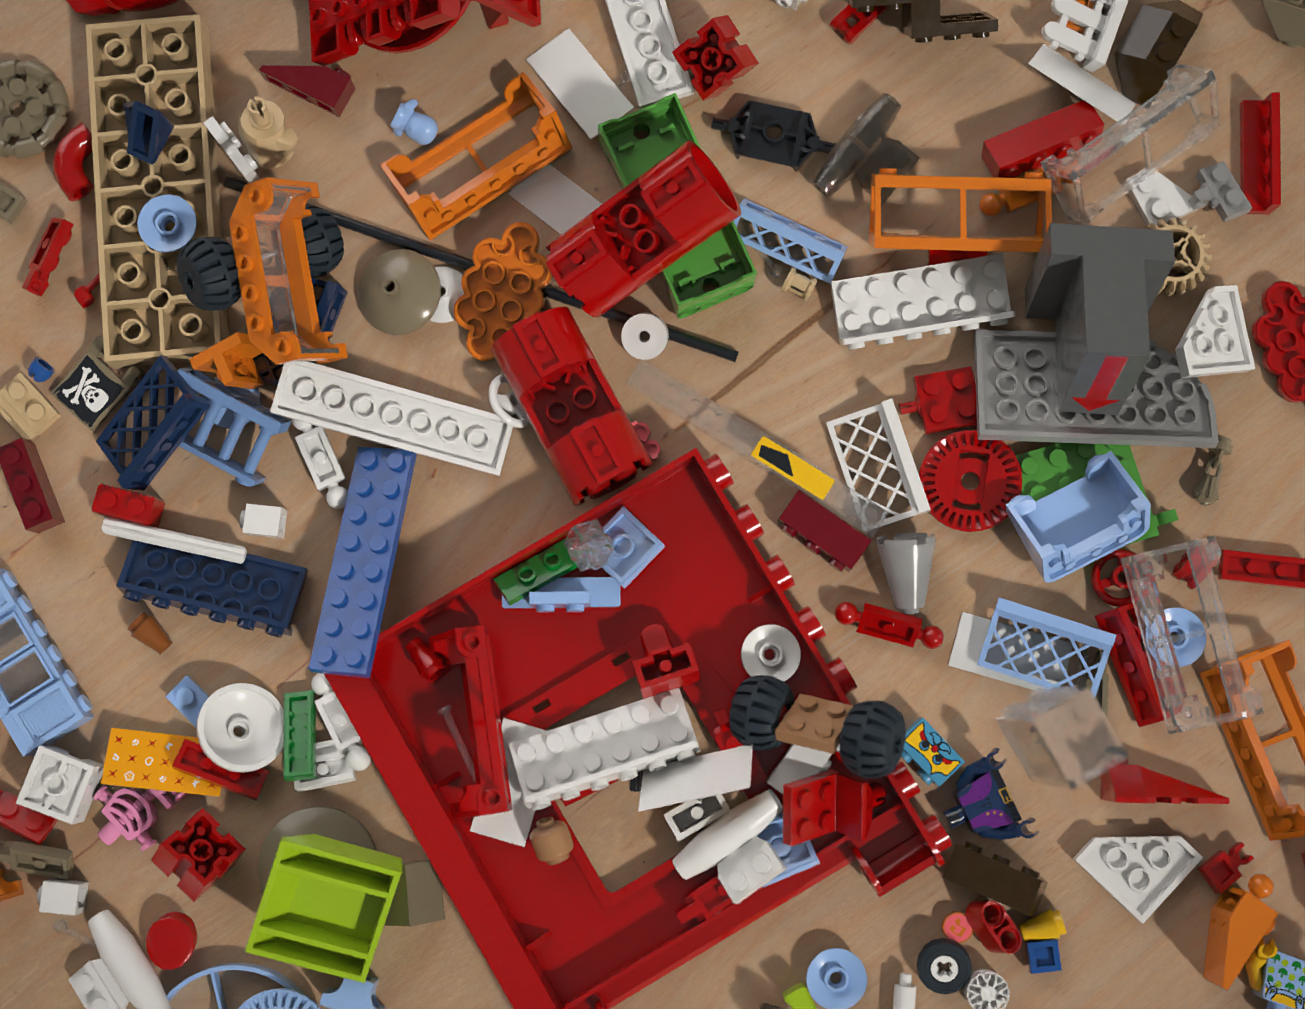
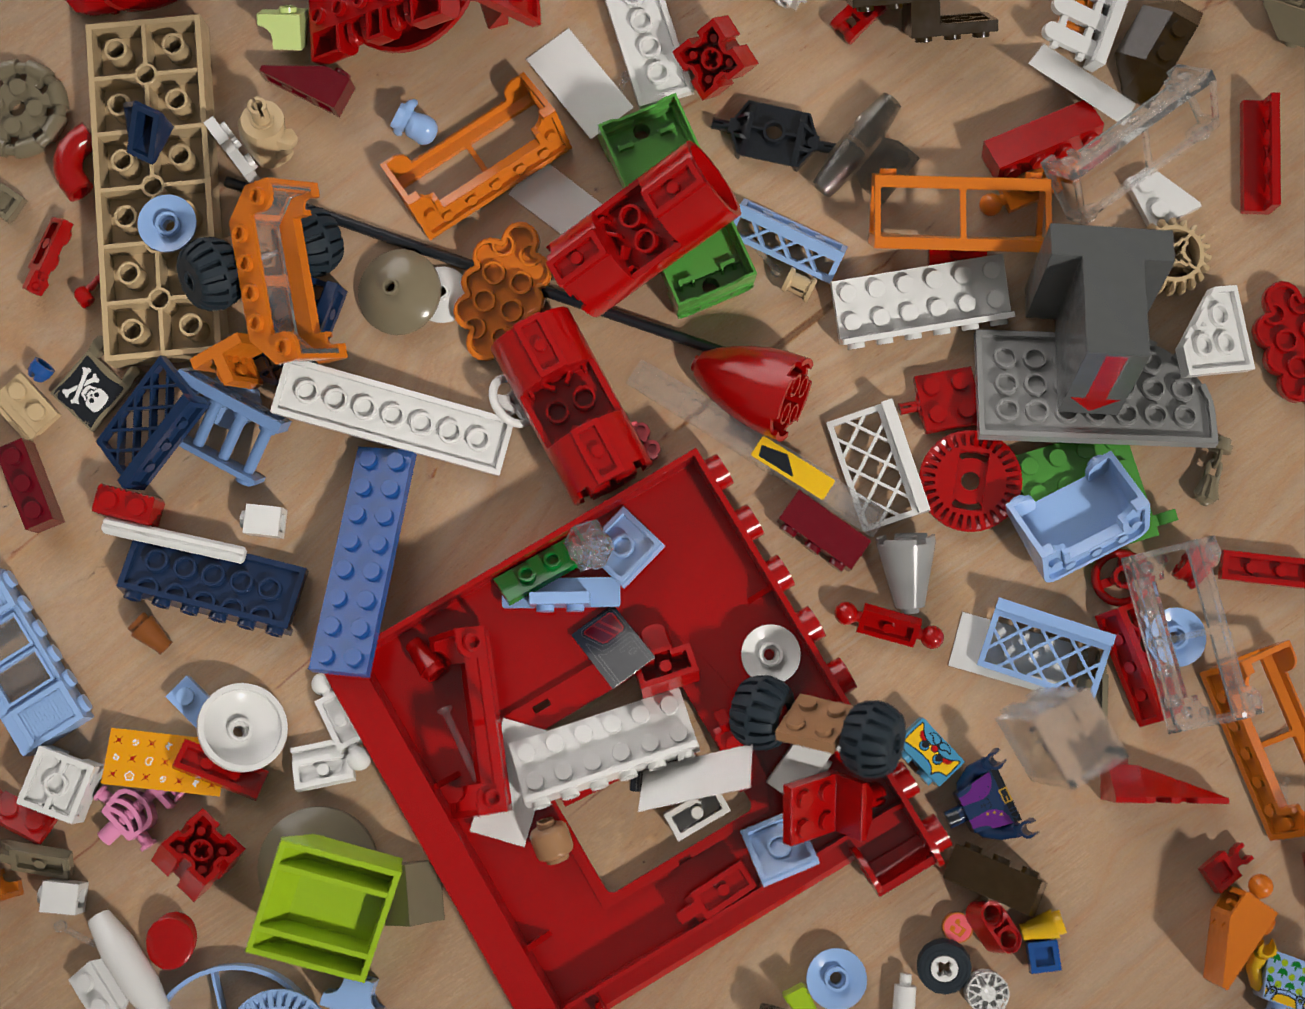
green plate [284,690,316,782] -> none
white plate [292,419,348,509] -> none
white piece [621,312,669,360] -> none
white plate [672,789,786,904] -> none
white plate [1073,835,1203,924] -> none
light grey hinge [1188,161,1252,222] -> none
none -> yellowish green brick [256,5,309,50]
none -> black sticker [572,607,655,689]
none -> red cylinder [691,346,813,442]

